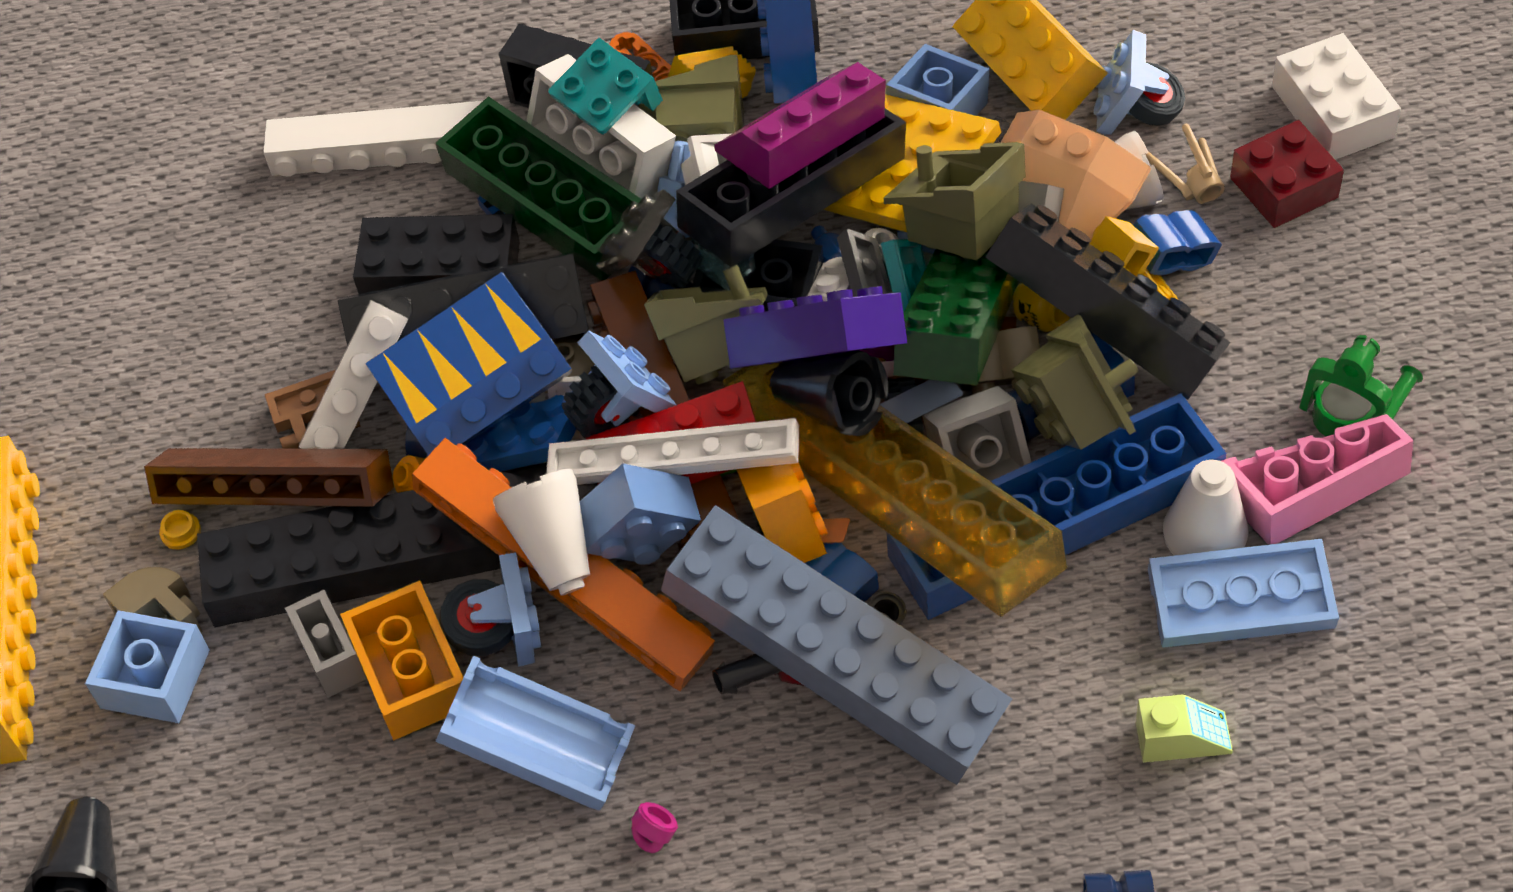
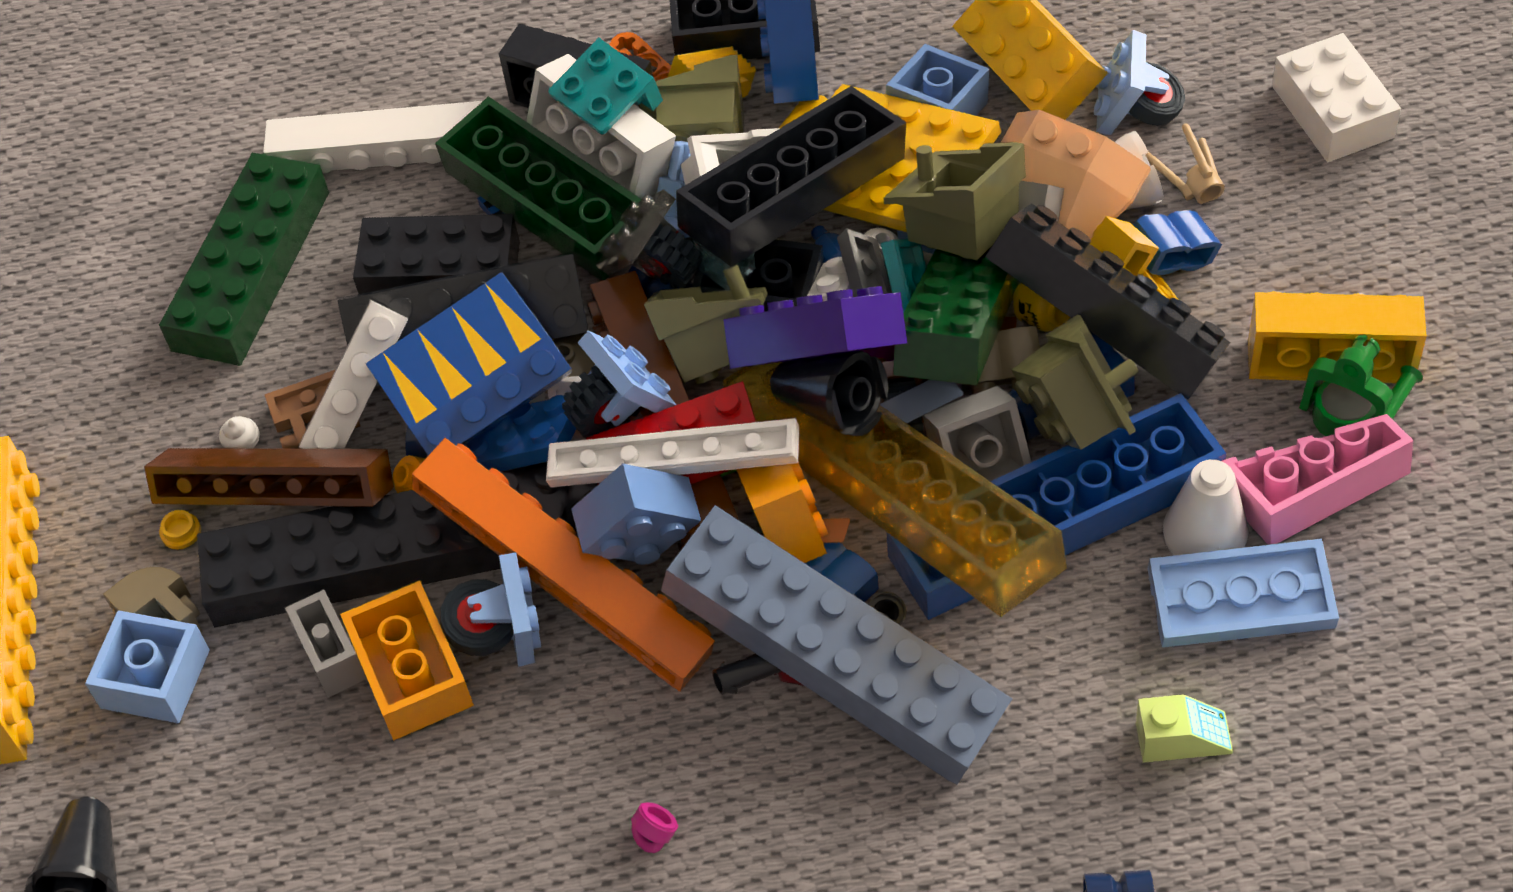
light blue gear [435,656,635,810] -> none
white cone [493,469,590,596] -> none
magenta slope [714,62,886,189] -> none
dark red brick [1230,119,1344,228] -> none
none -> dark green brick [159,152,329,366]
none -> white plate [219,416,260,449]
none -> yellow brick [1248,291,1427,383]

